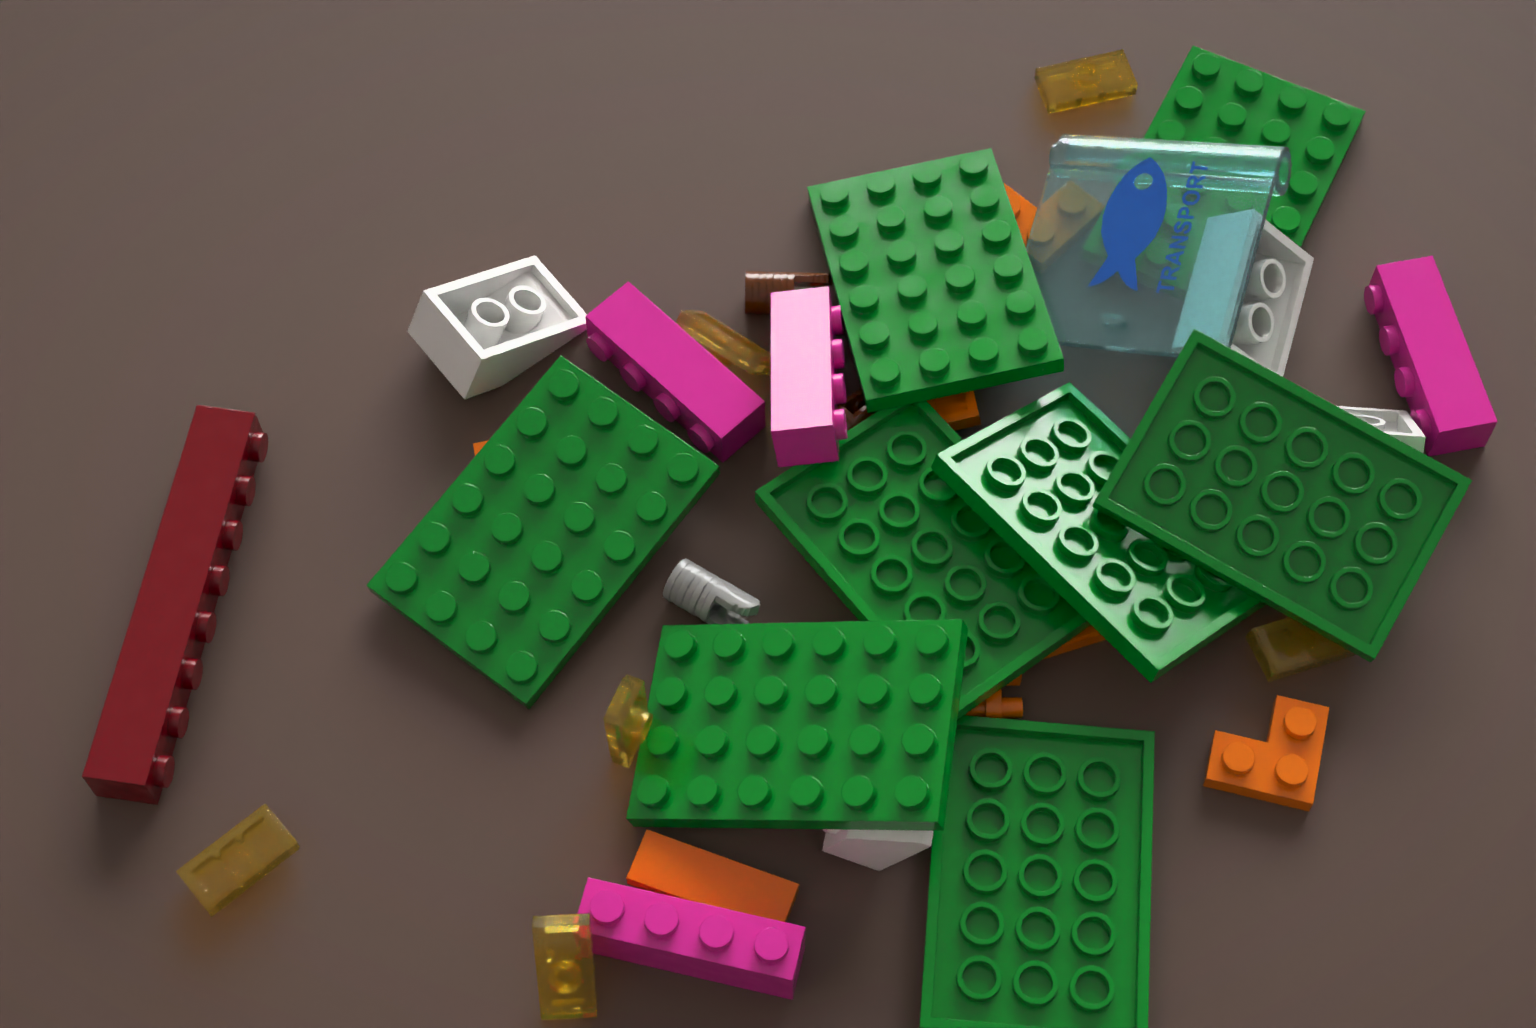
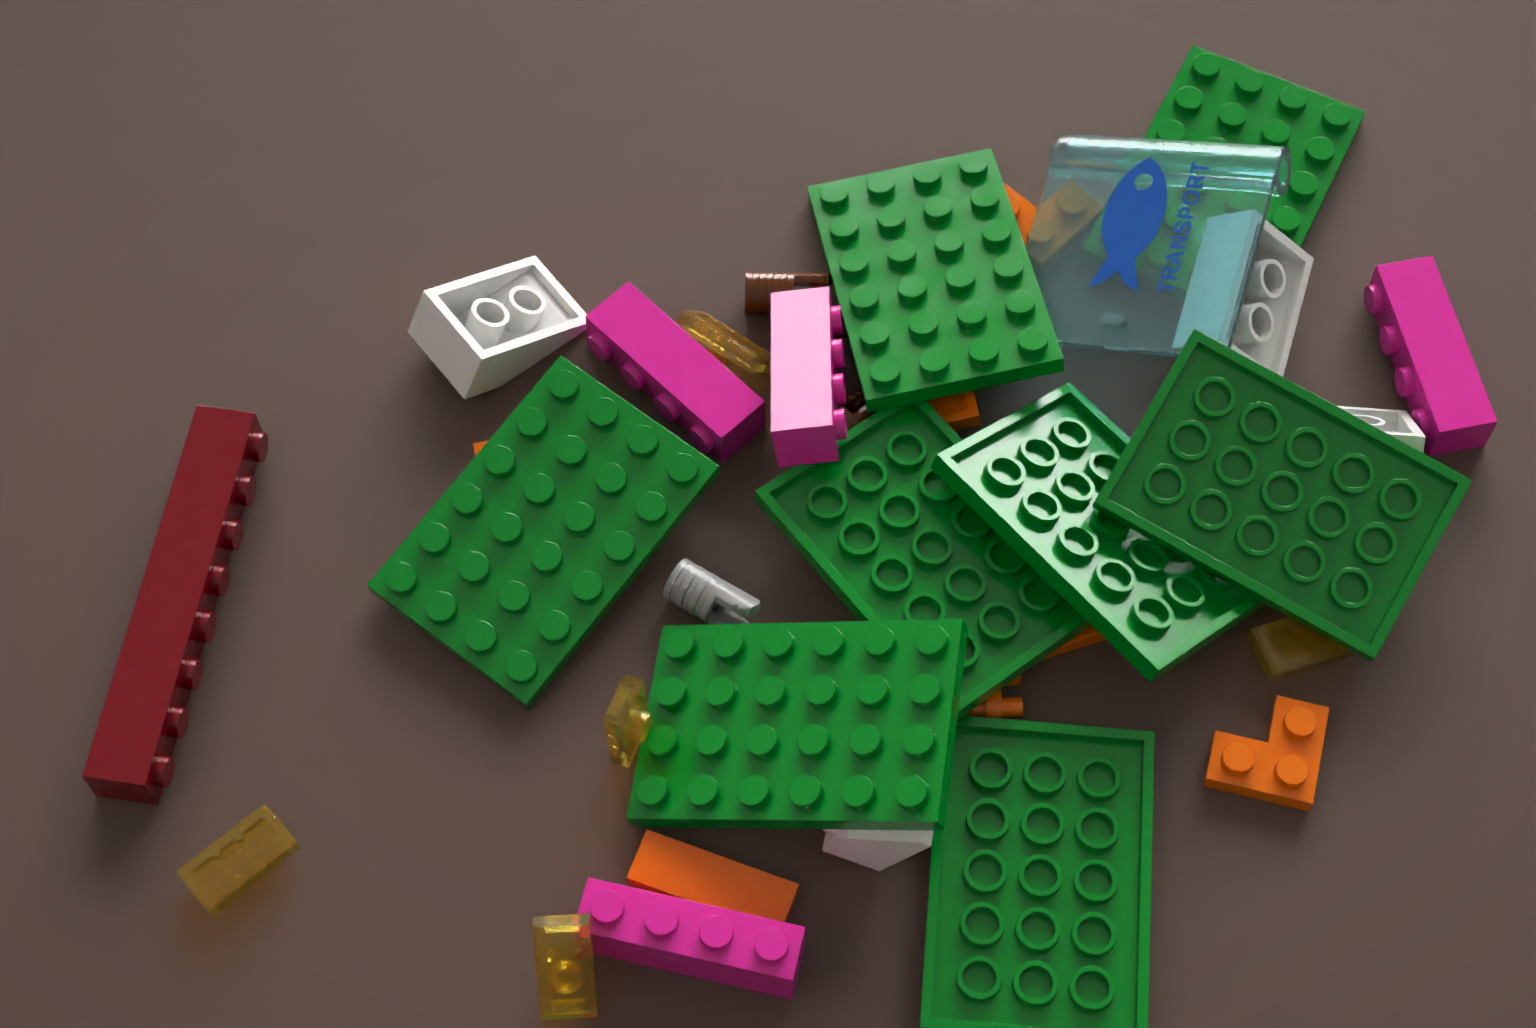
clear yellow plate [1034,49,1138,114] -> none

